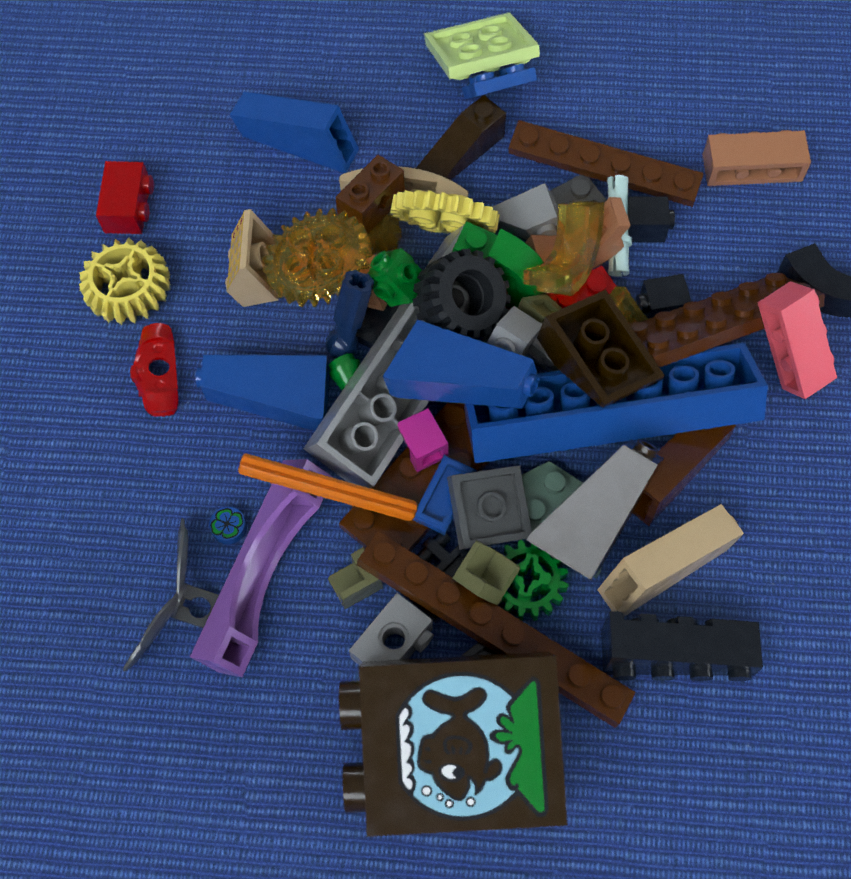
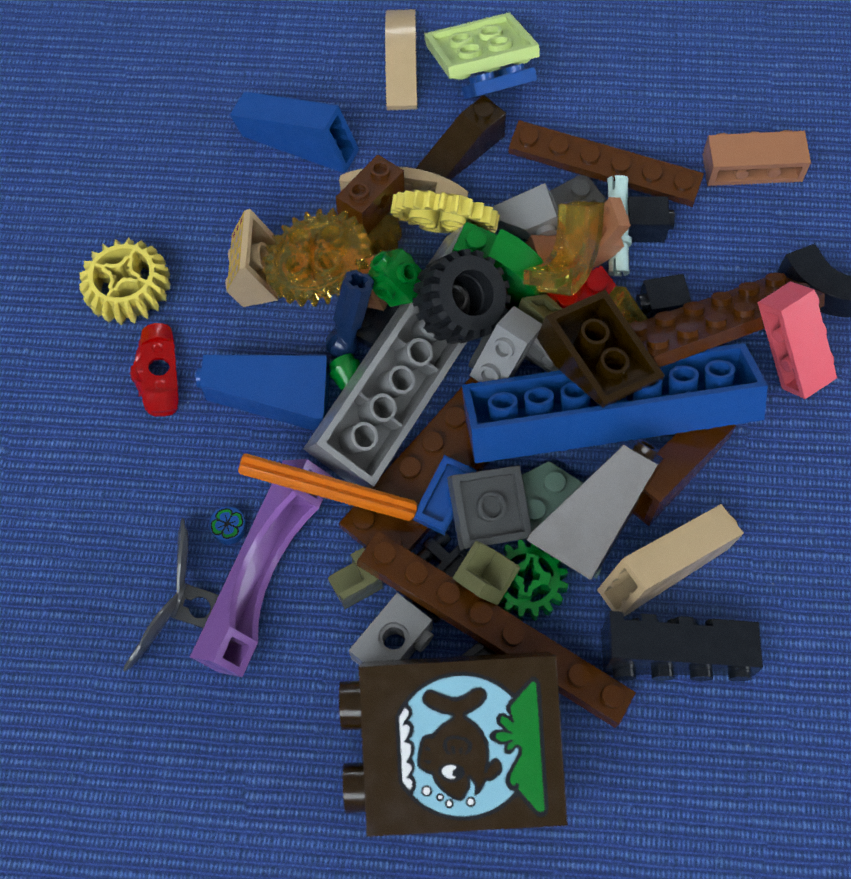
red brick [96,161,154,234] -> none
blue slope [382,319,540,409] -> none
dark pink panel [398,408,449,472] -> none
none -> tan slope [385,9,417,110]

